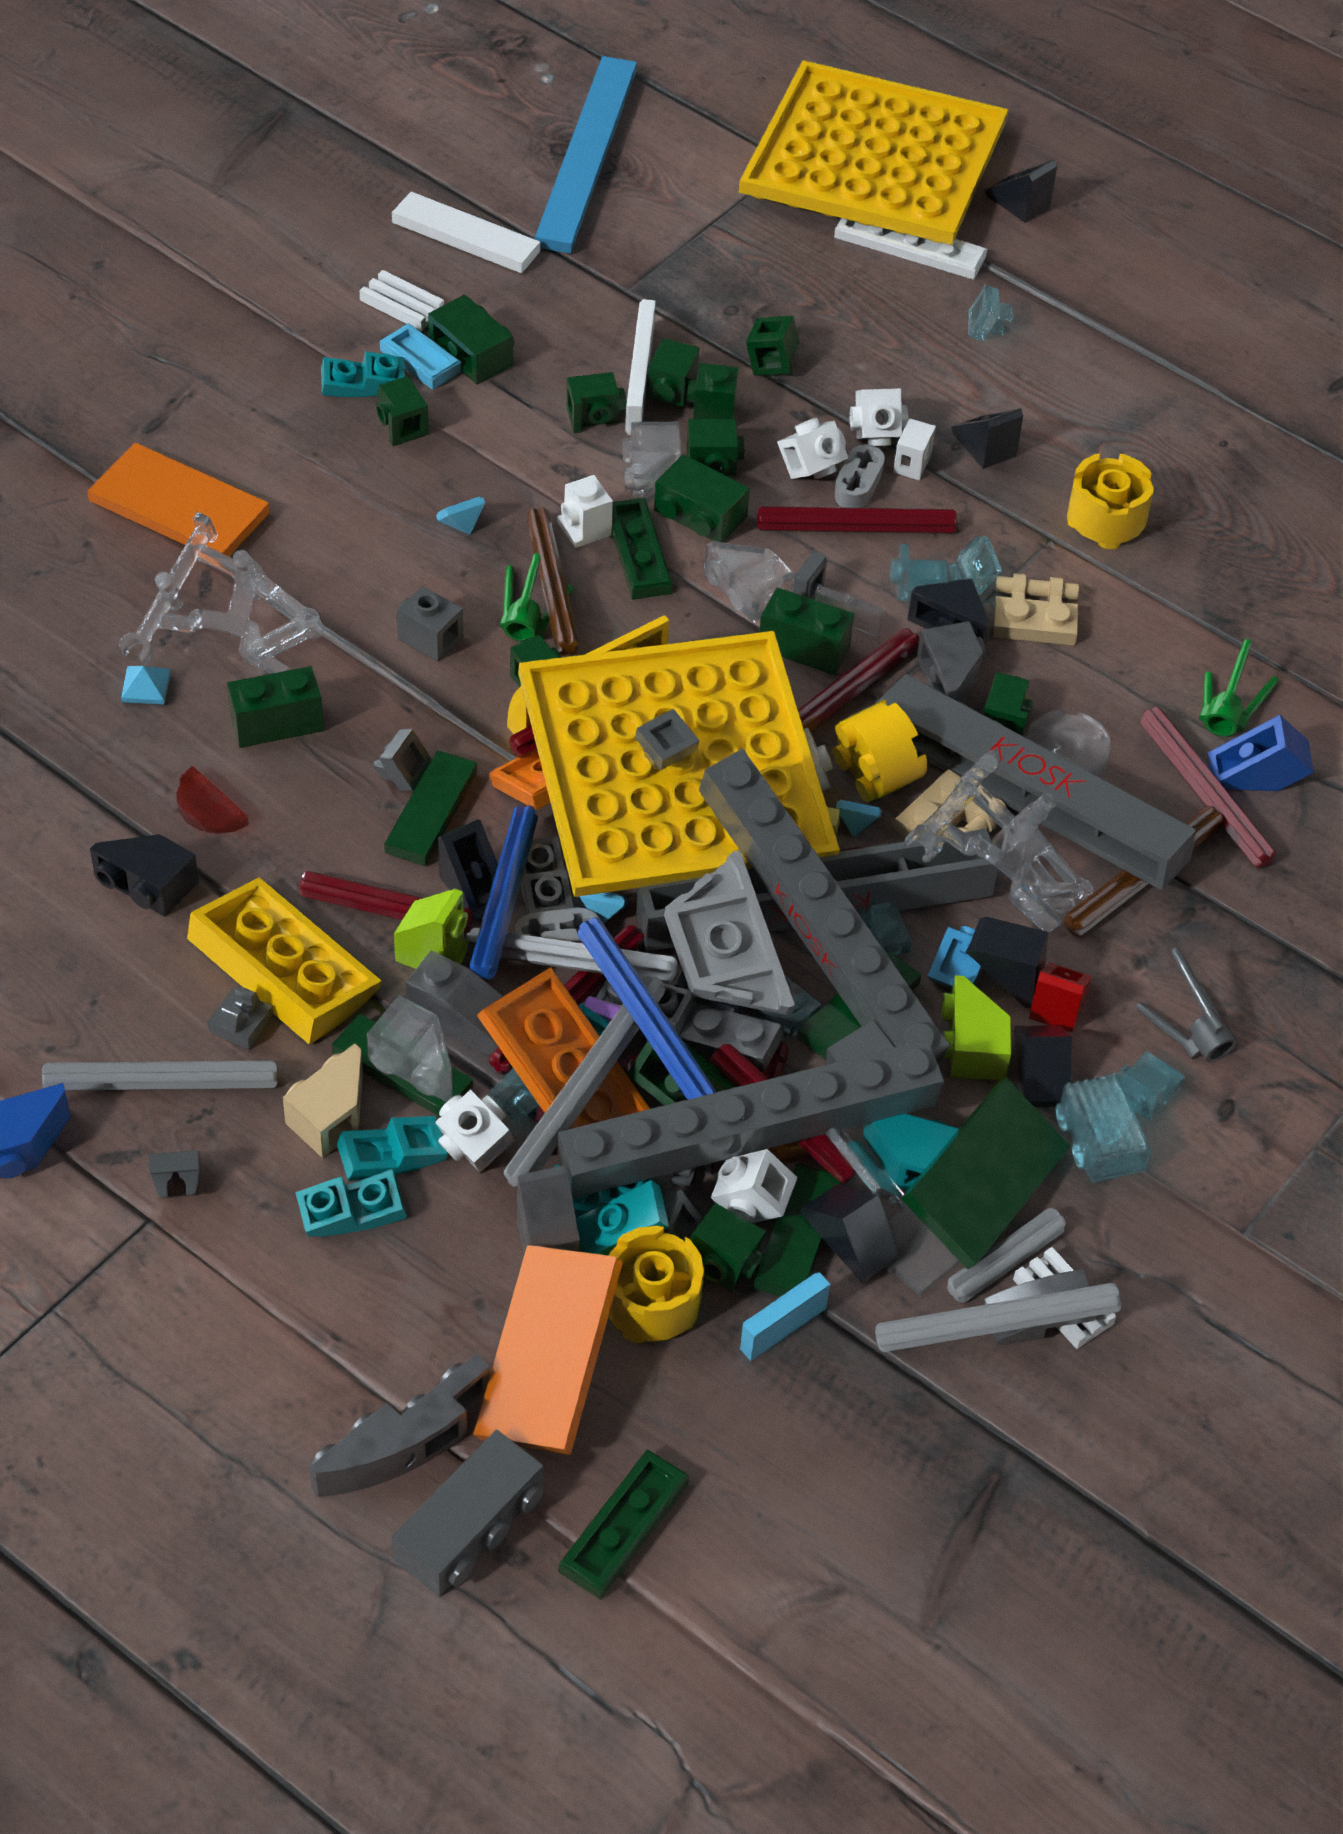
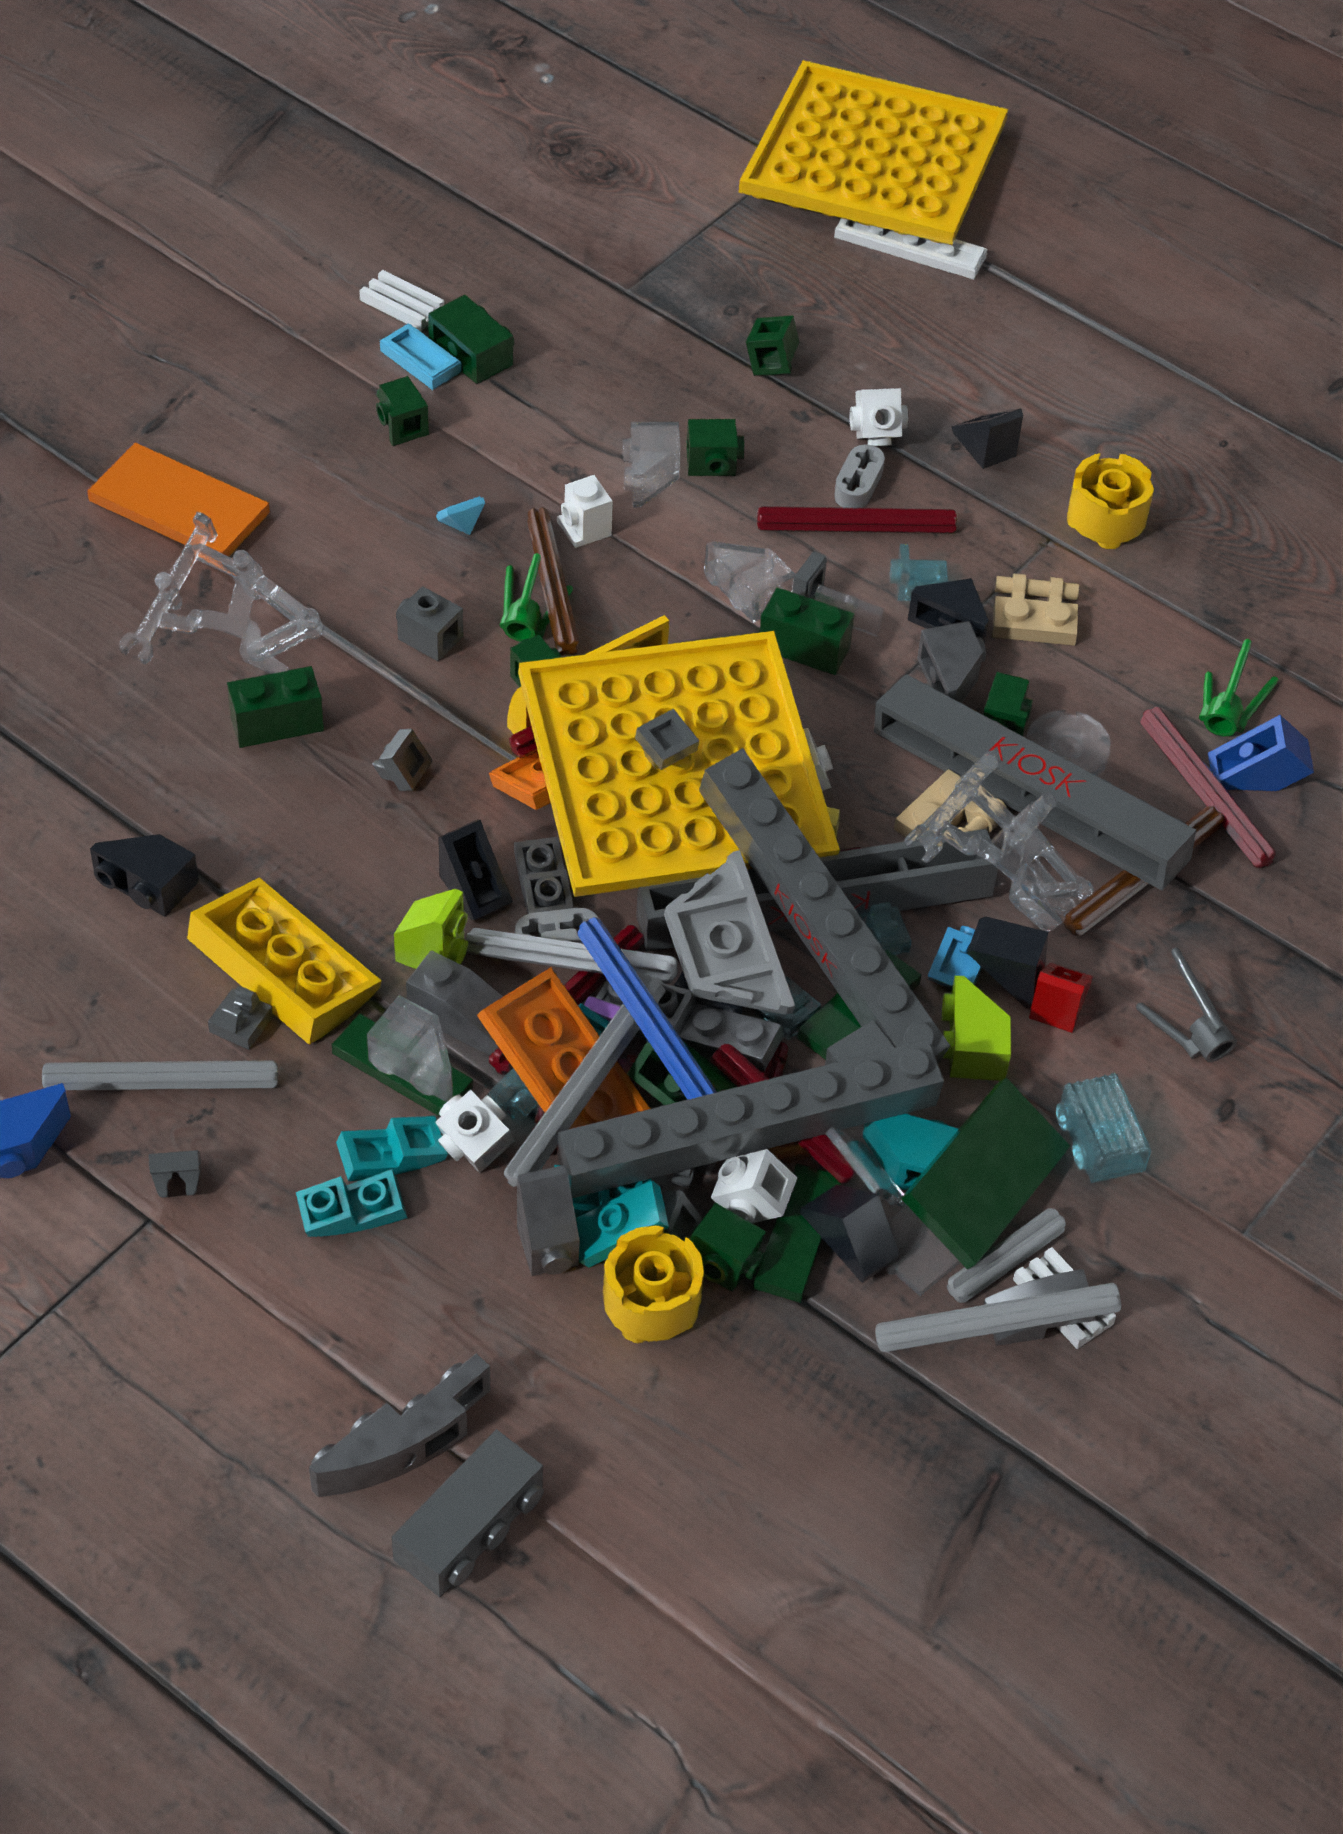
medium azure slope [121,666,171,705] -> none
clear red tile [176,766,249,834] -> none
tan slope [283,1044,363,1158] -> none
dark red axle [299,871,473,935] -> none
teal slope [321,351,405,397] -> none
dark green tile [384,750,477,866] -> none
white tile [392,192,540,273] -> none
blue axle [469,805,538,980] -> none
orange tile [473,1245,623,1455] -> none
dark azure tile [535,56,637,254] -> none
dark green tile [558,1449,689,1600] -> none
dark green brick [566,372,627,433] -> none
medium azure slope [580,892,631,924] -> none
dark green tile [612,498,672,600] -> none
white tile [625,299,655,436] -> none
dark green brick [646,338,700,407] -> none
dark green brick [654,454,750,545] -> none
dark green brick [687,363,739,419] -> none
medium azure tile [740,1272,830,1361] -> none
white brick [777,418,848,479] -> none
dark red axle [798,628,919,732] -> none
yellow brick [832,700,927,803] -> none
medium azure slope [836,800,882,838] -> none
white piece [893,419,936,480] -> none
clear light blue tile [947,536,1002,594] -> none
clear light blue tile [968,285,1013,341] -> none
black slope [985,160,1057,223] -> none
black slope [1014,1025,1072,1107] -> none
clear light blue bracket [1112,1051,1185,1121] -> none

